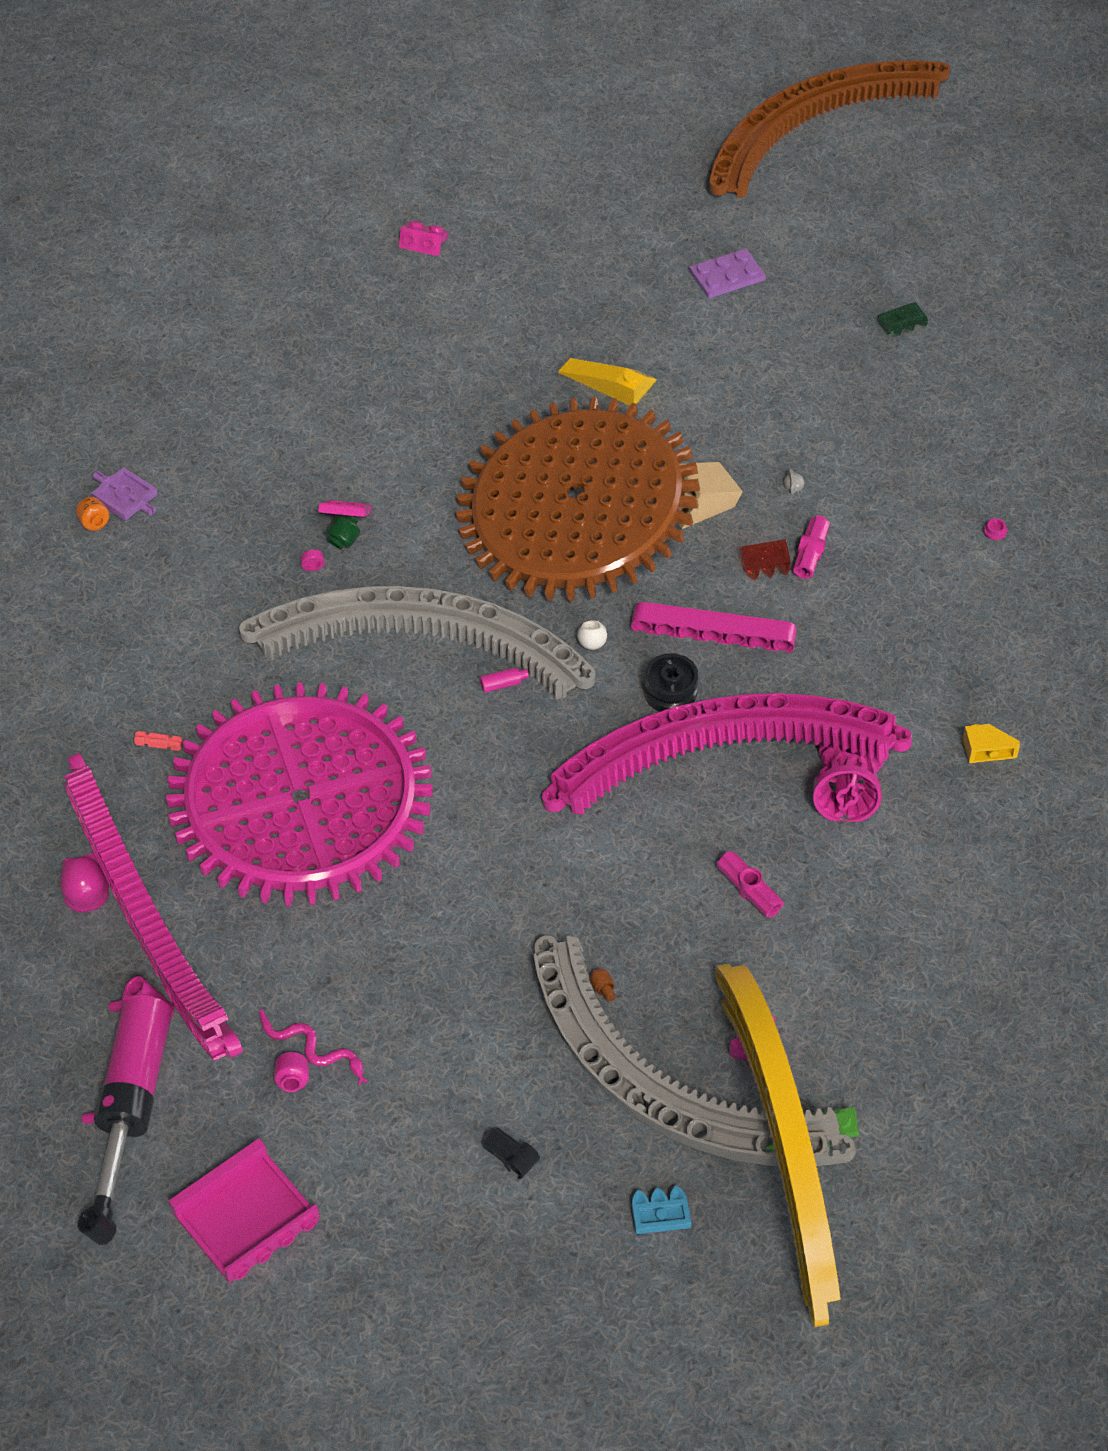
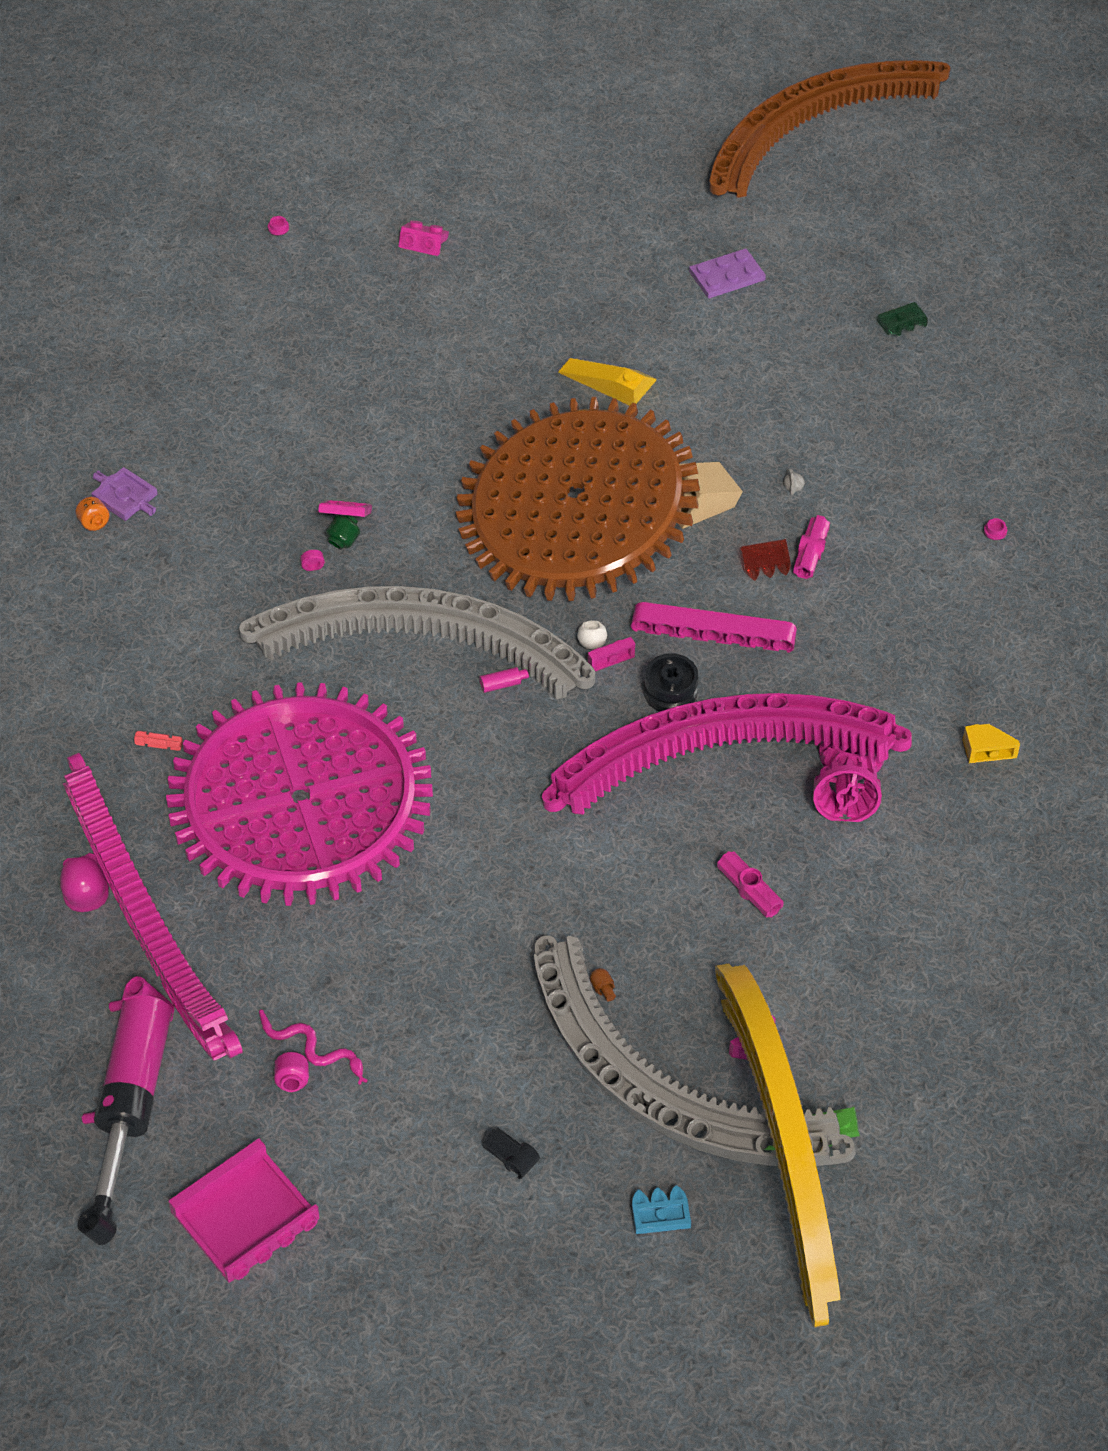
none -> dark pink plate [268,216,289,235]
none -> dark pink plate [588,637,635,671]

